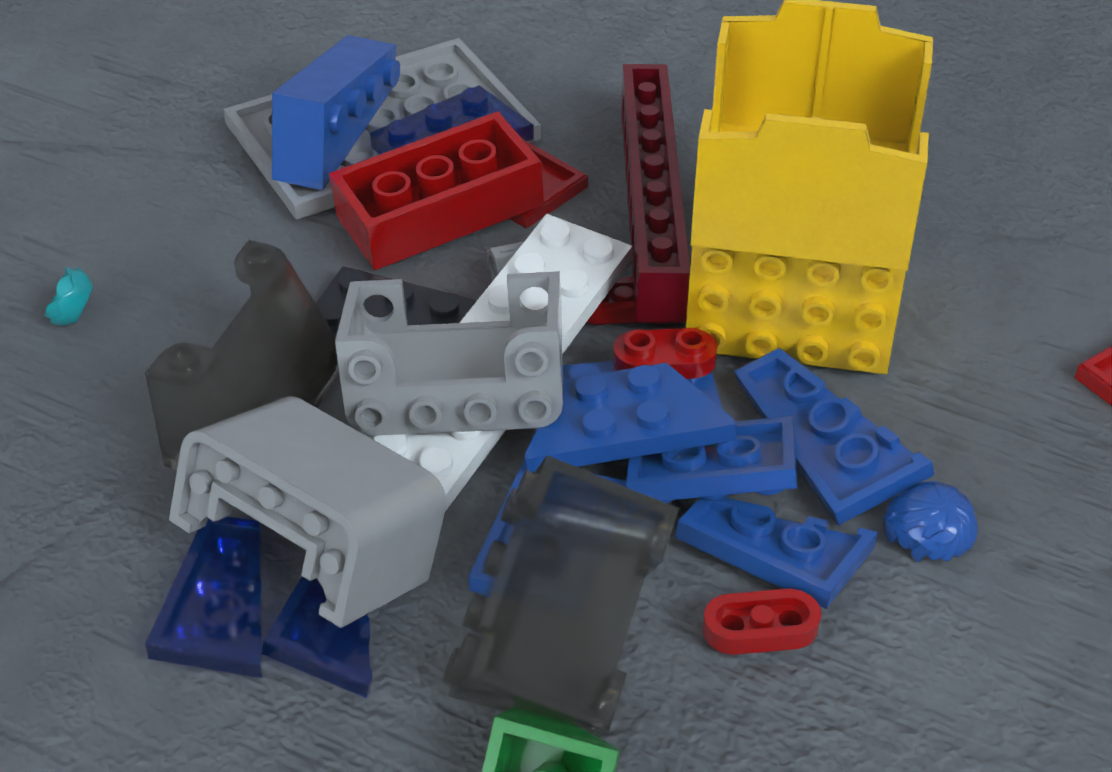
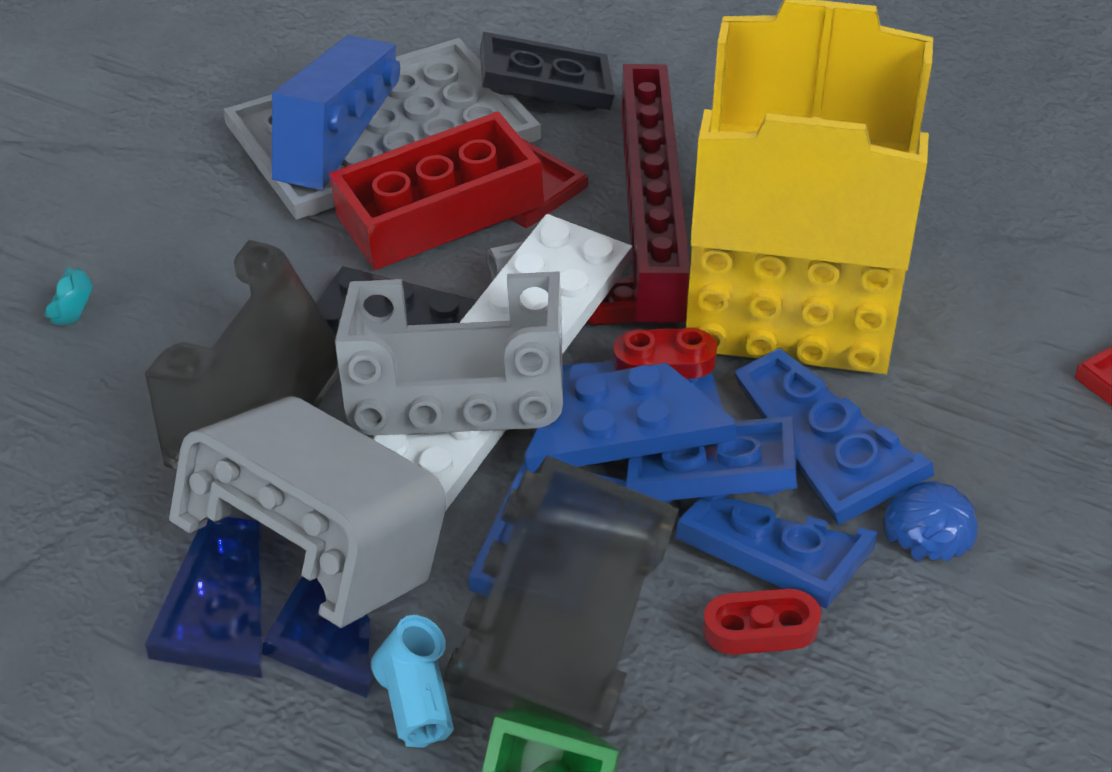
clear blue wing [370,85,534,154] -> none
none -> medium azure piece [371,615,454,748]
none -> black plate [480,32,615,110]

